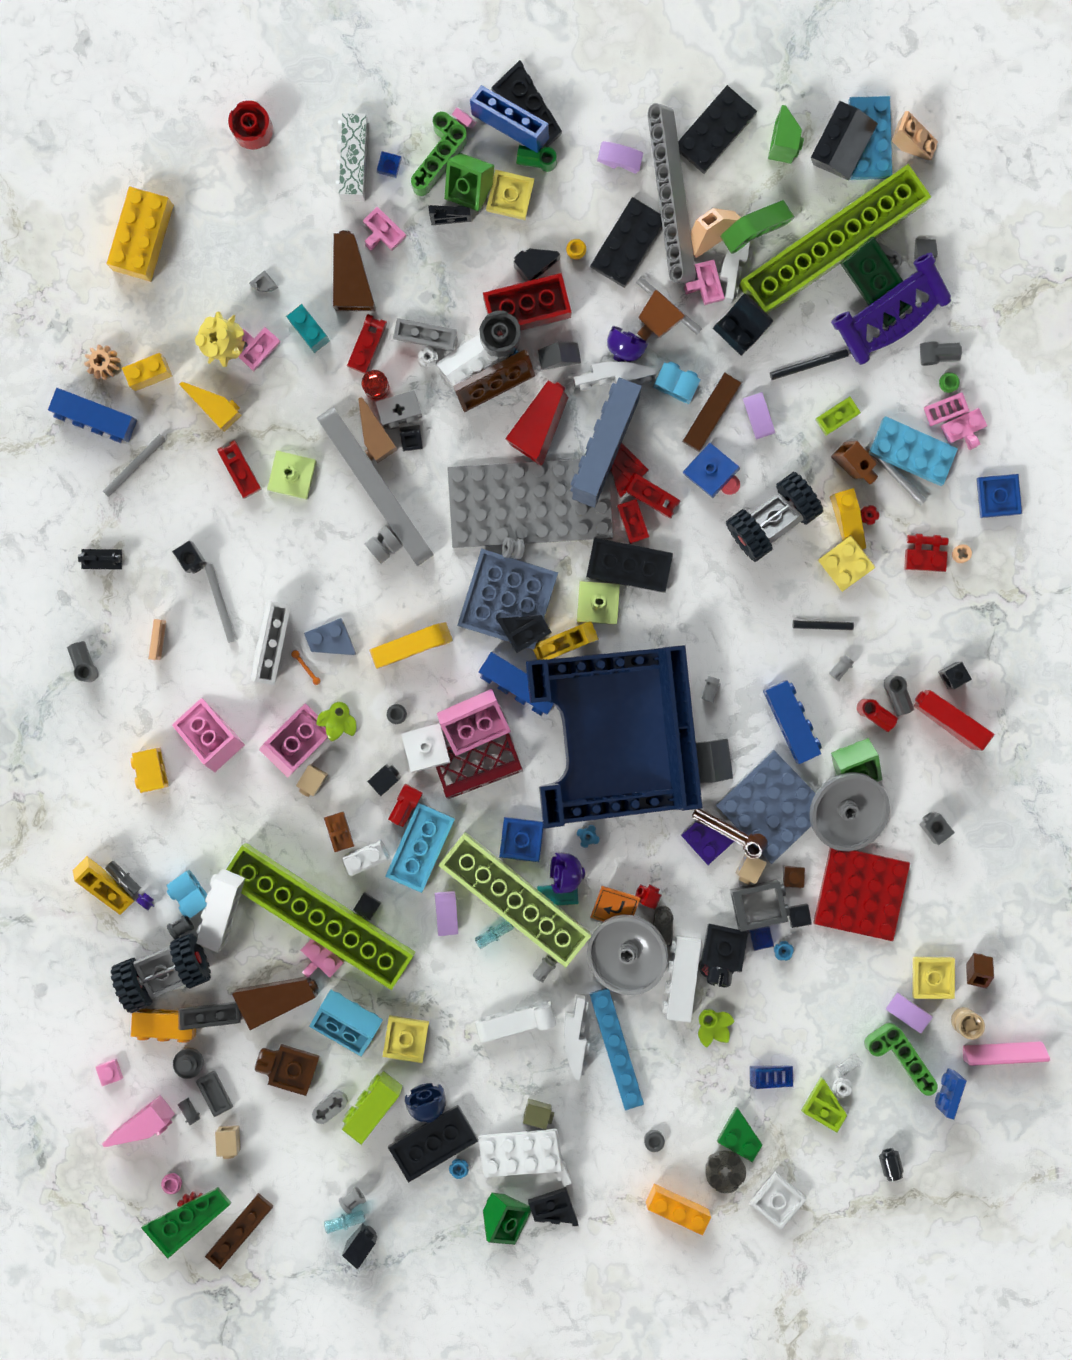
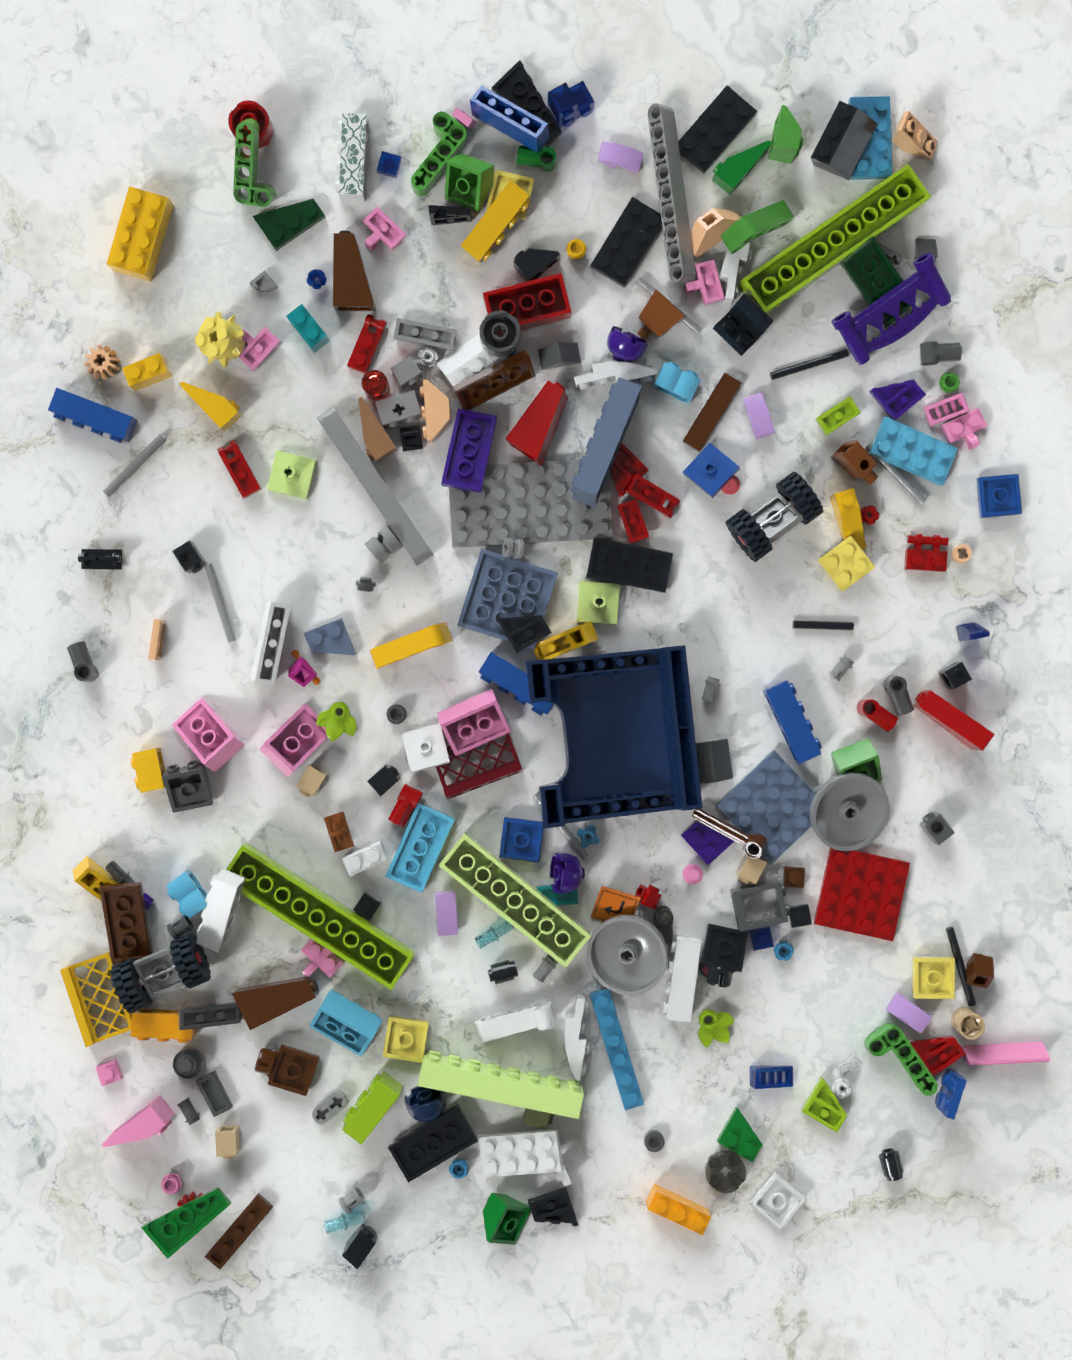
none -> yellow fence [60,952,132,1047]
none -> reddish brown tile [99,882,153,963]
none -> dark grey plate [162,760,214,813]
none -> bright green beam [233,118,276,207]
none -> dark green wing [252,199,326,251]
none -> dark pink slope [288,657,317,687]
none -> clear blue plate [307,269,327,289]
none -> dark grey plate [355,577,376,592]
none -> light grey brick [390,355,423,389]
none -> yellowish green brick [417,1050,584,1119]
none -> light nougat slope [420,379,451,444]
none -> dark purple plate [441,409,497,493]
none -> yellow brick [460,180,531,263]
none -> black brick [488,960,518,985]
none -> light grey bar [533,792,589,860]
none -> clear blue brick [547,81,595,128]
none -> bright pink plate [683,864,703,884]
none -> green slope [712,140,772,196]
none -> dark purple wing [869,379,926,420]
none -> red wing [910,1036,966,1076]
none -> black bar [946,927,976,1006]
none -> clear blue slope [956,622,990,641]

